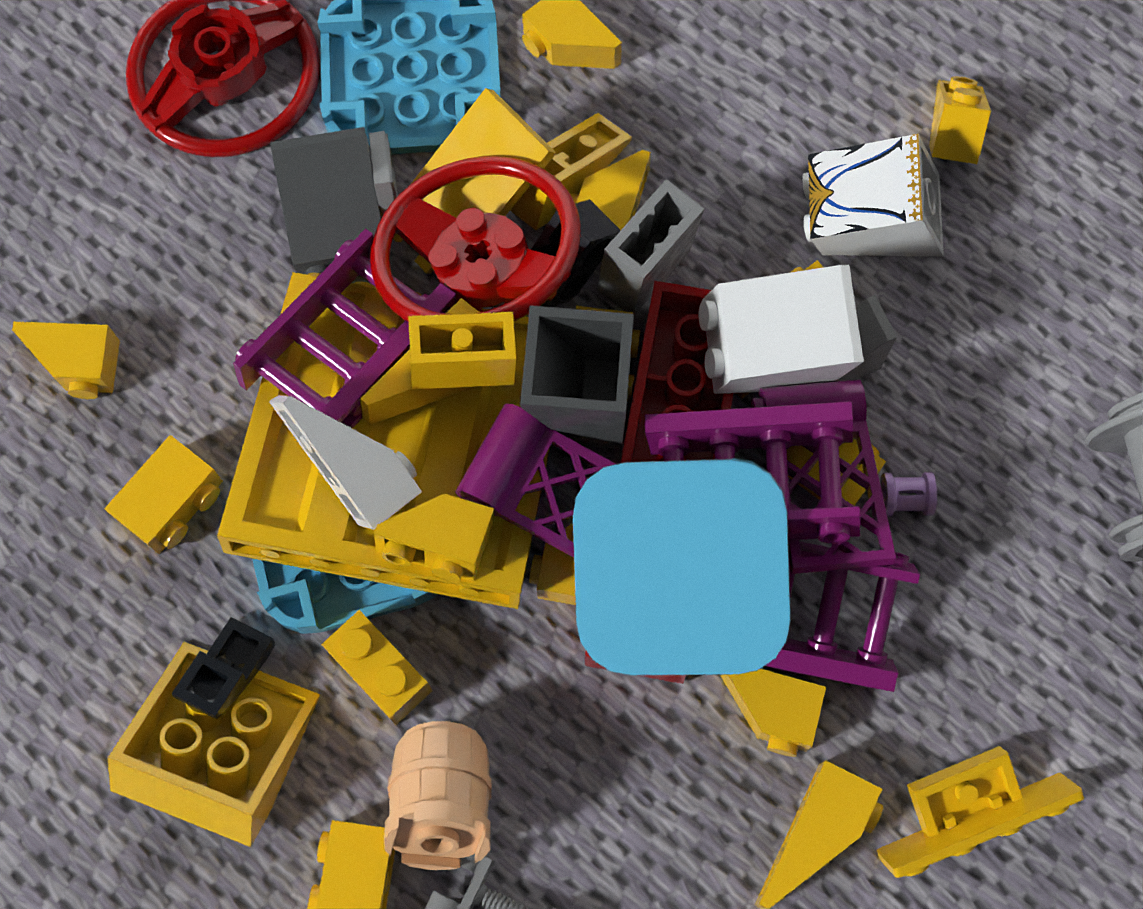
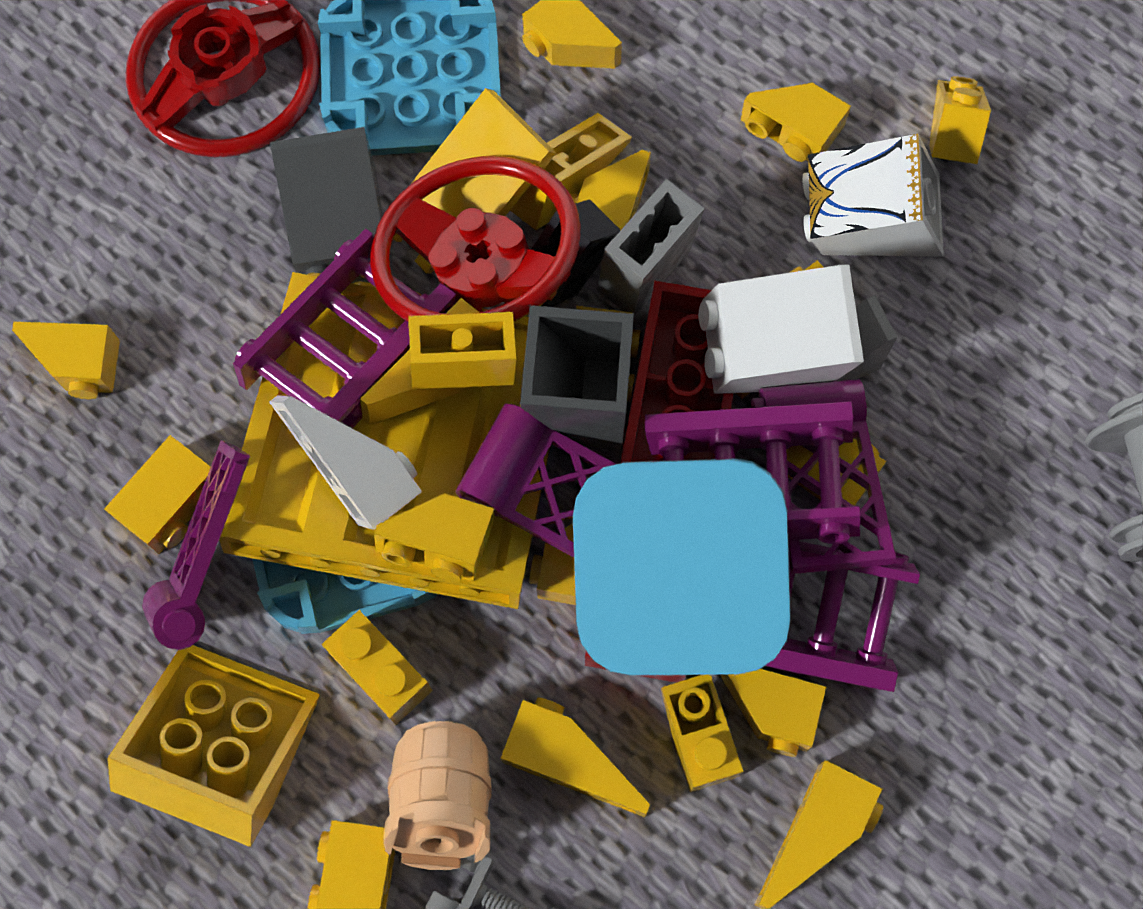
black slope [172,617,276,719] -> none
light grey tile [369,131,398,218] -> none
yellow bracket [877,746,1084,878] -> none
lavender bush [880,472,937,516] -> none
none -> magenta piece [142,440,250,650]
none -> yellow slope [501,697,650,817]
none -> yellow slope [661,675,744,792]
none -> yellow slope [741,83,851,162]

